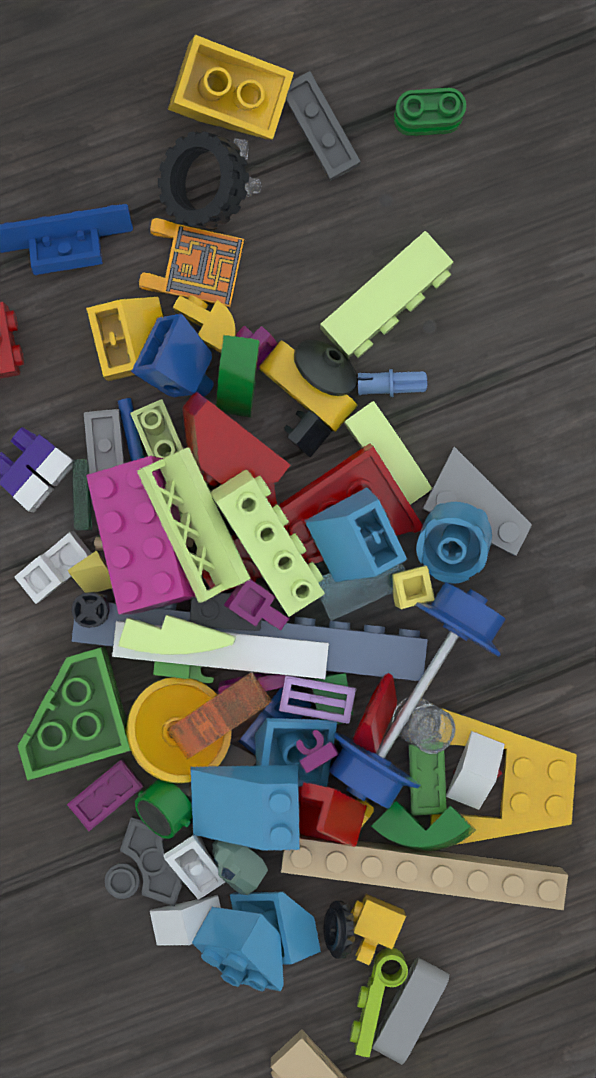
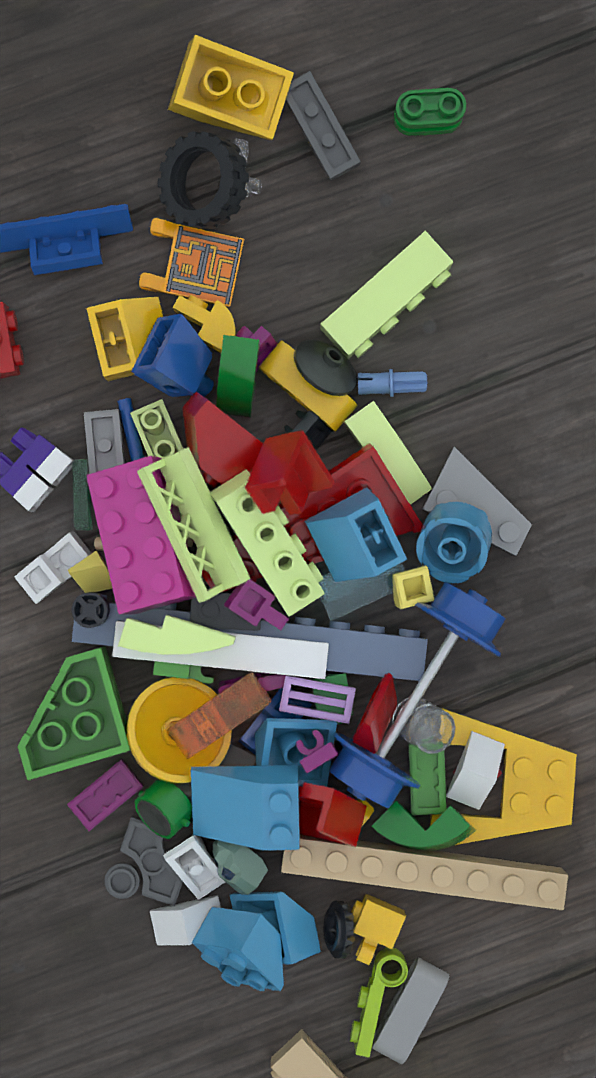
none -> red panel [245,430,335,515]

